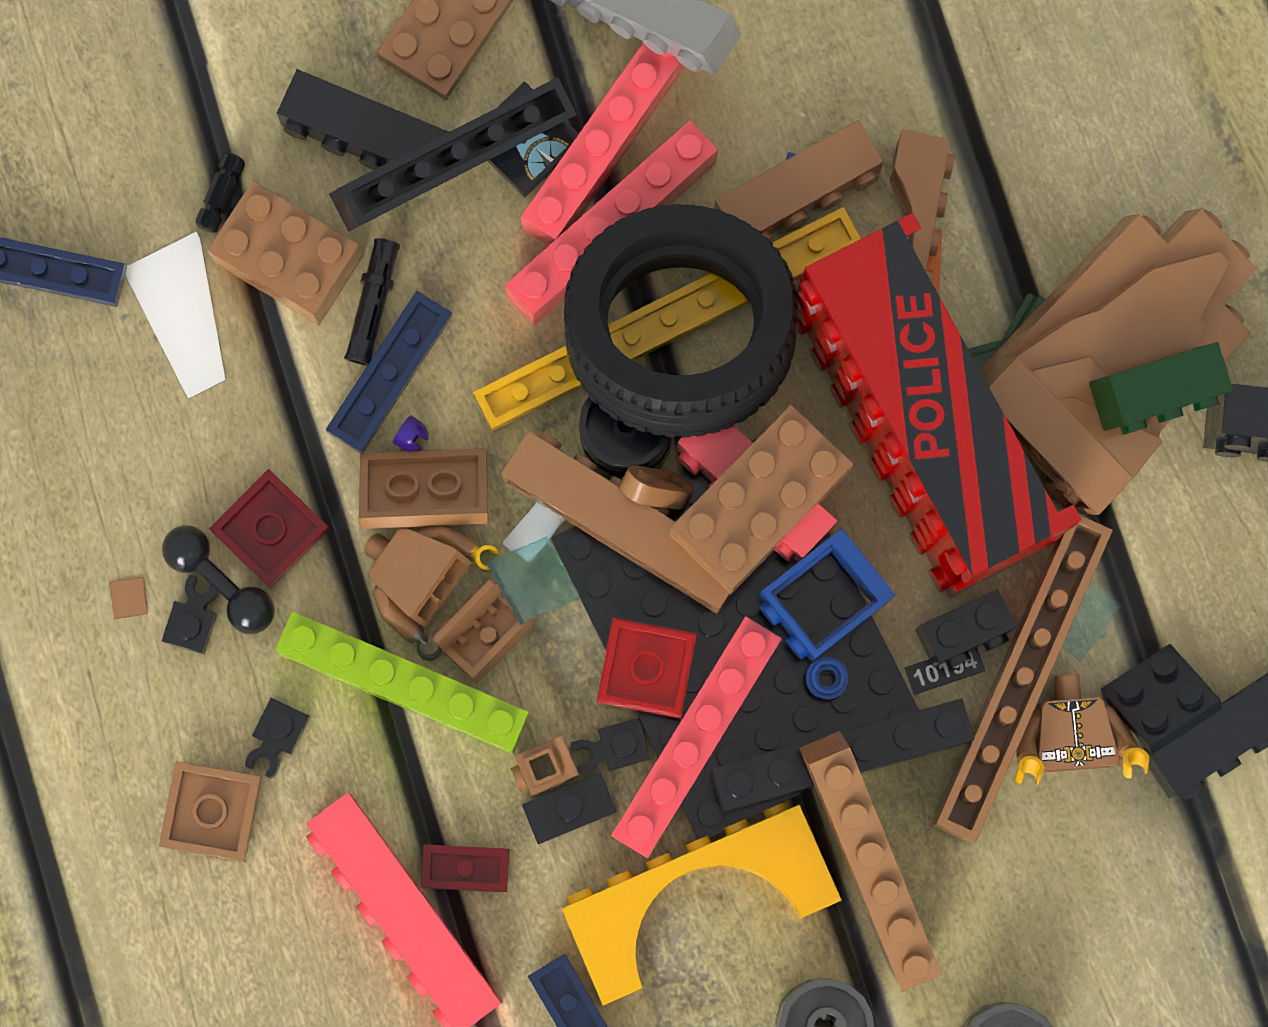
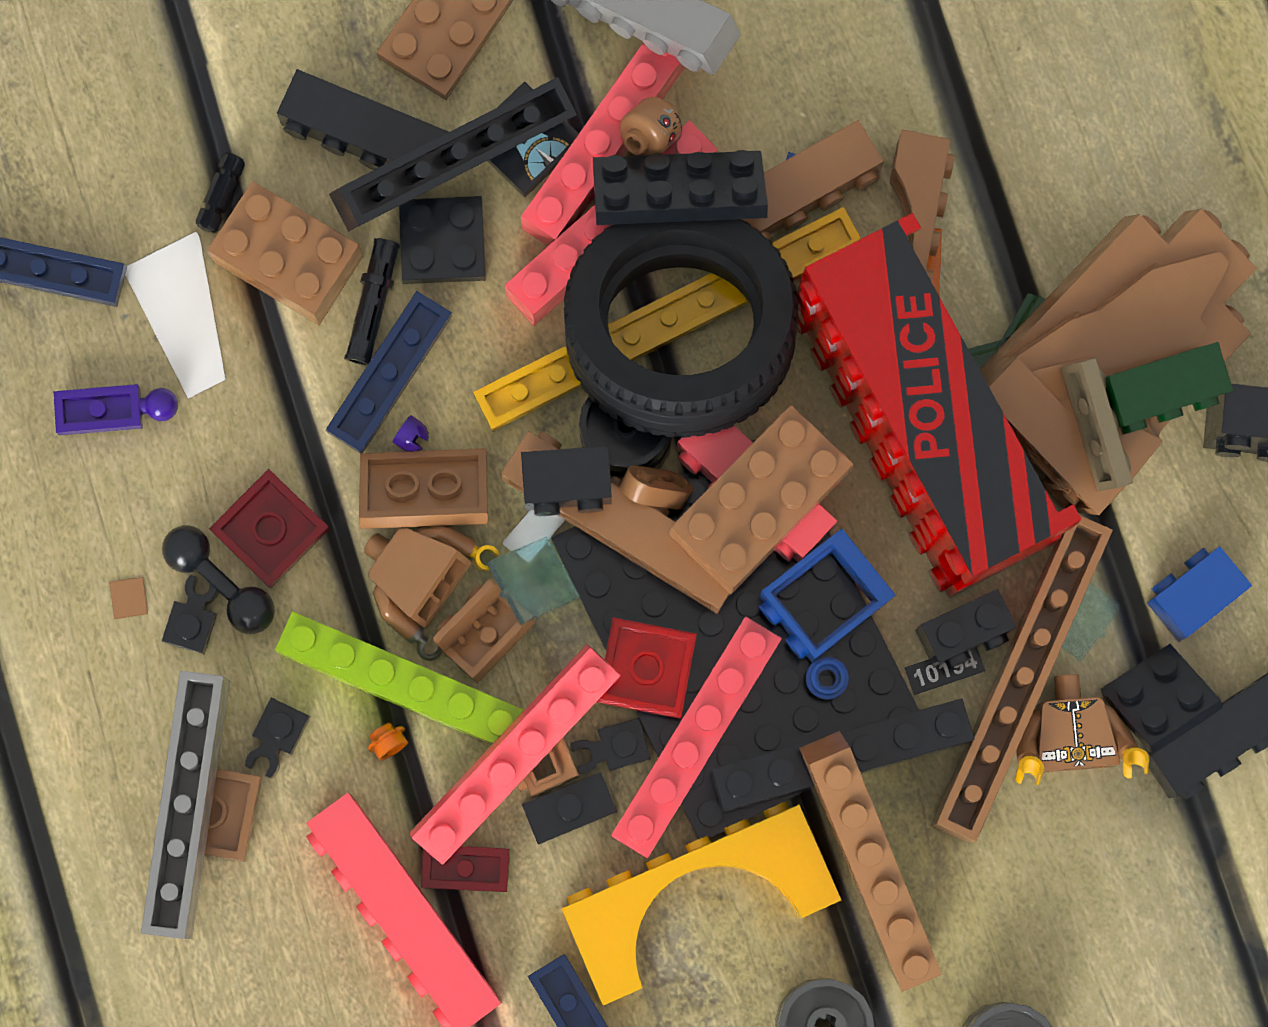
none -> dark purple plate [53,384,178,436]
none -> light grey brick [141,671,230,939]
none -> orange plate [368,723,408,761]
none -> black plate [399,196,486,284]
none -> coral plate [409,644,621,865]
none -> black brick [521,446,612,516]
none -> black plate [593,150,768,225]
none -> medium nougat head [619,97,682,156]
none -> dark tan plate [1061,358,1133,491]
none -> blue brick [1147,546,1252,642]

